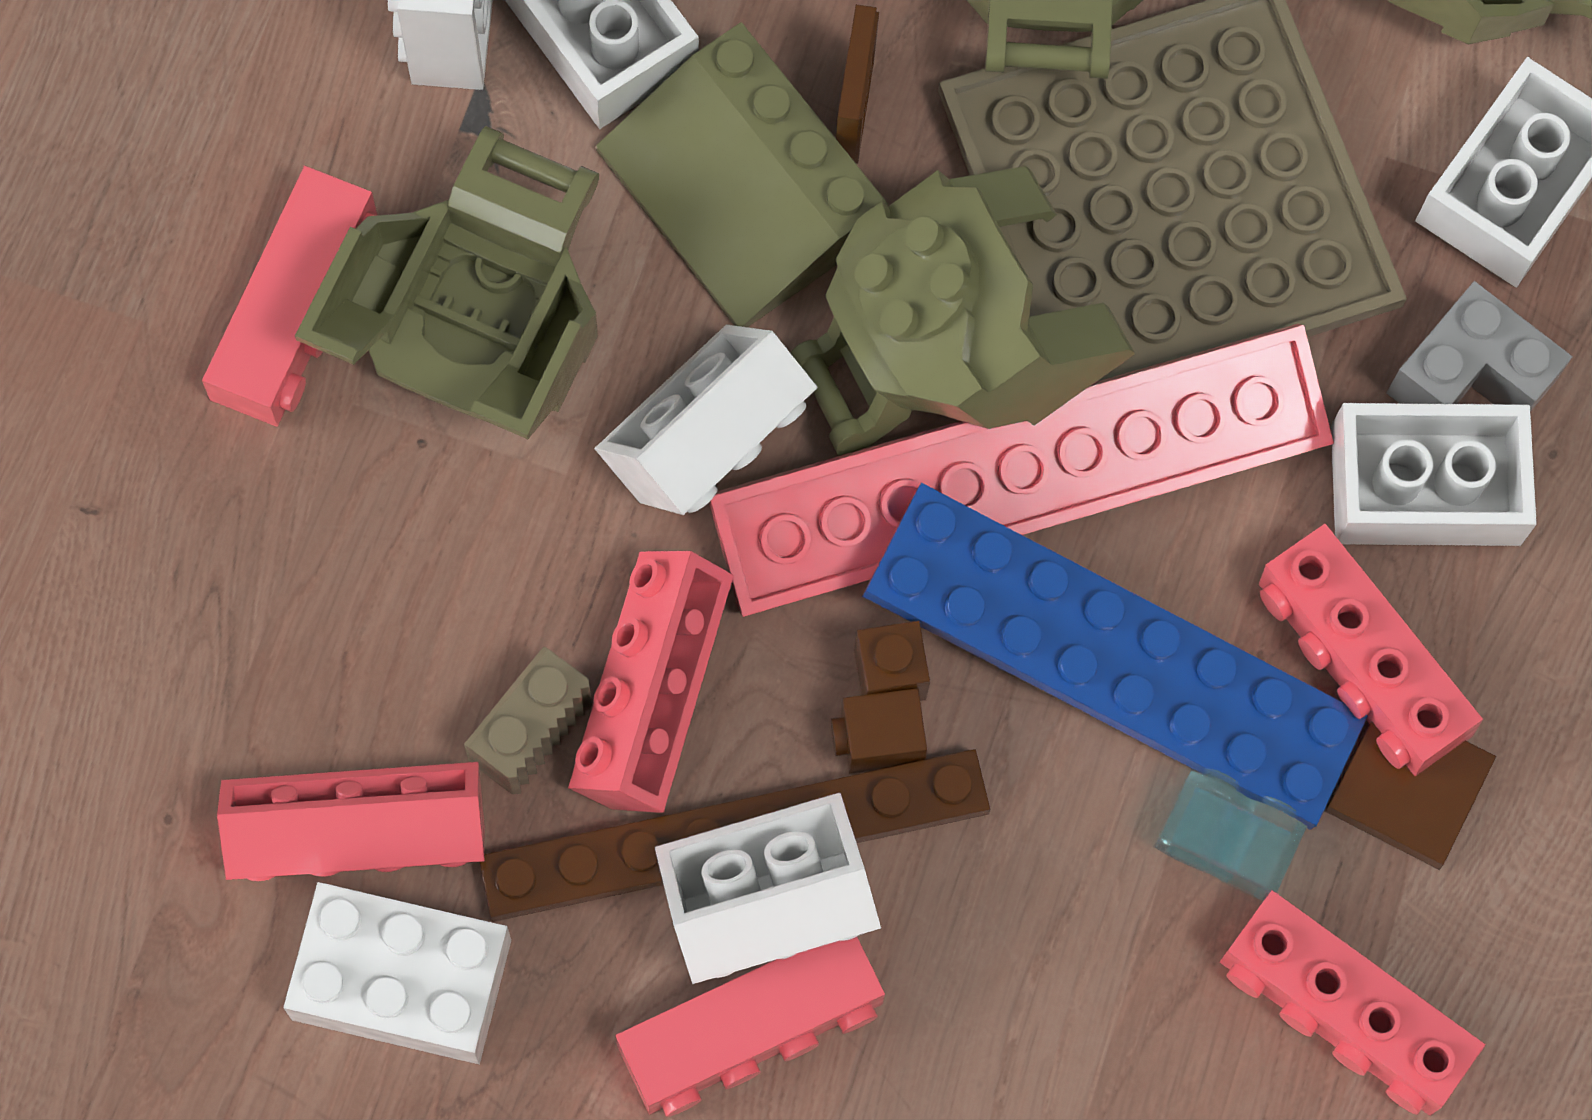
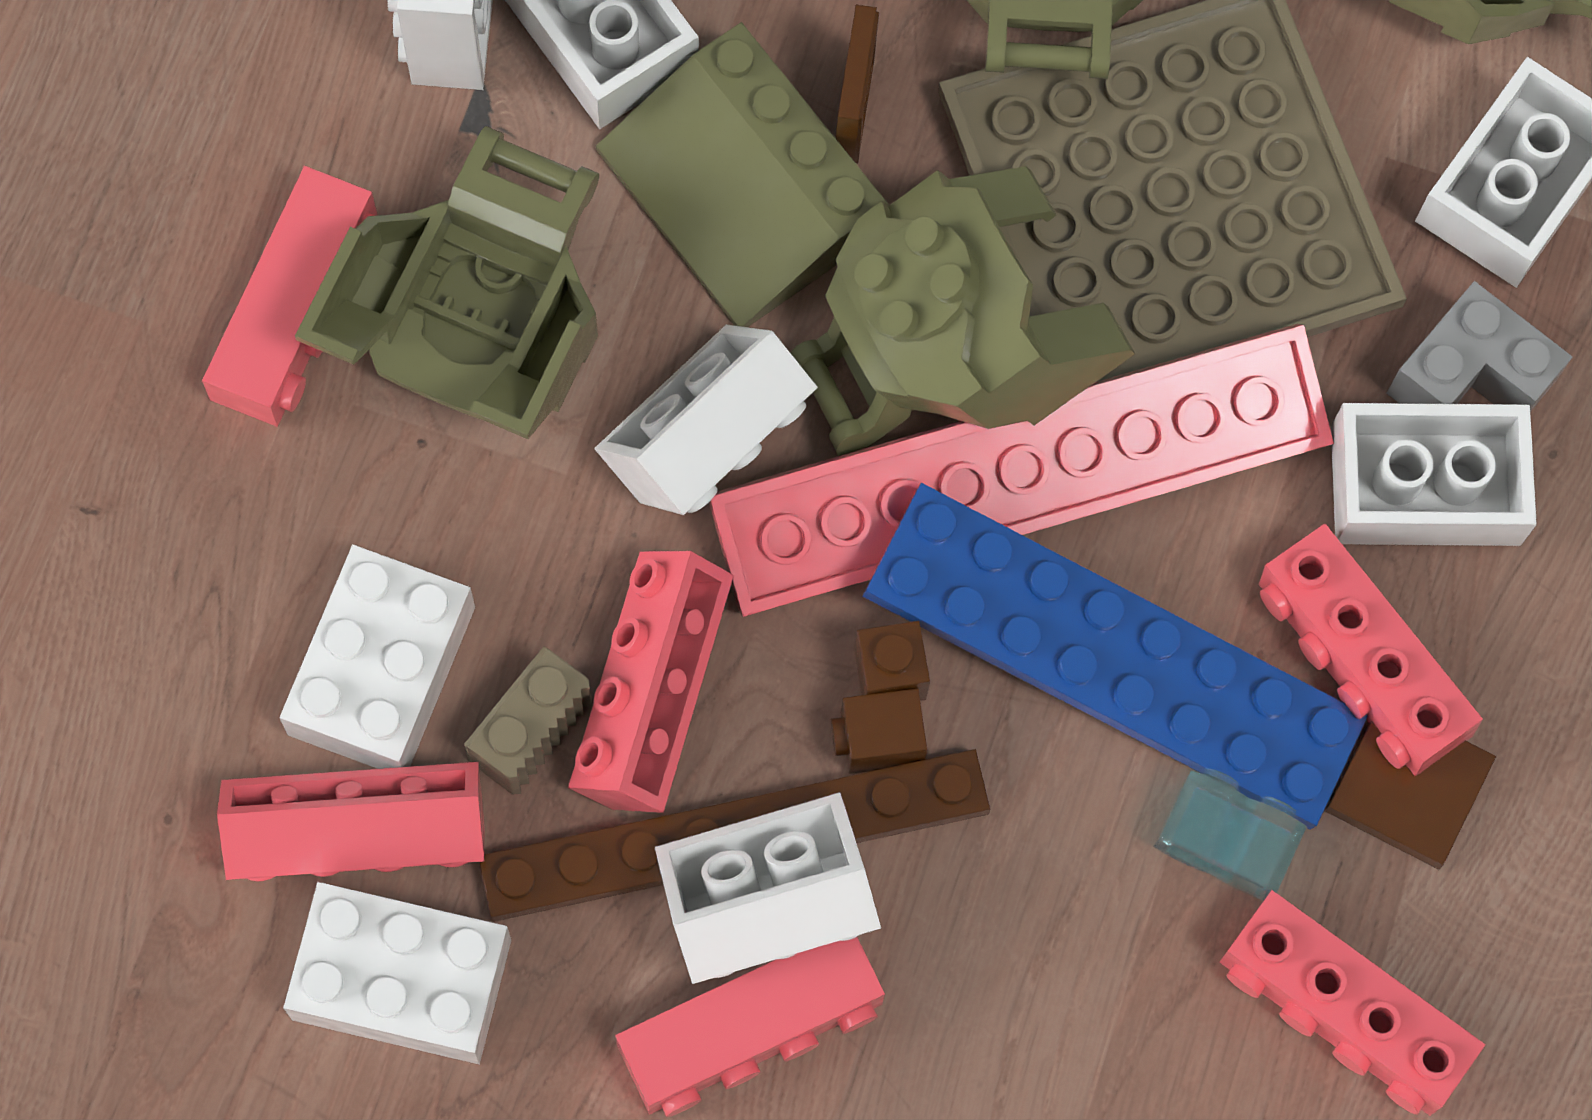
none -> white brick [279,544,475,769]

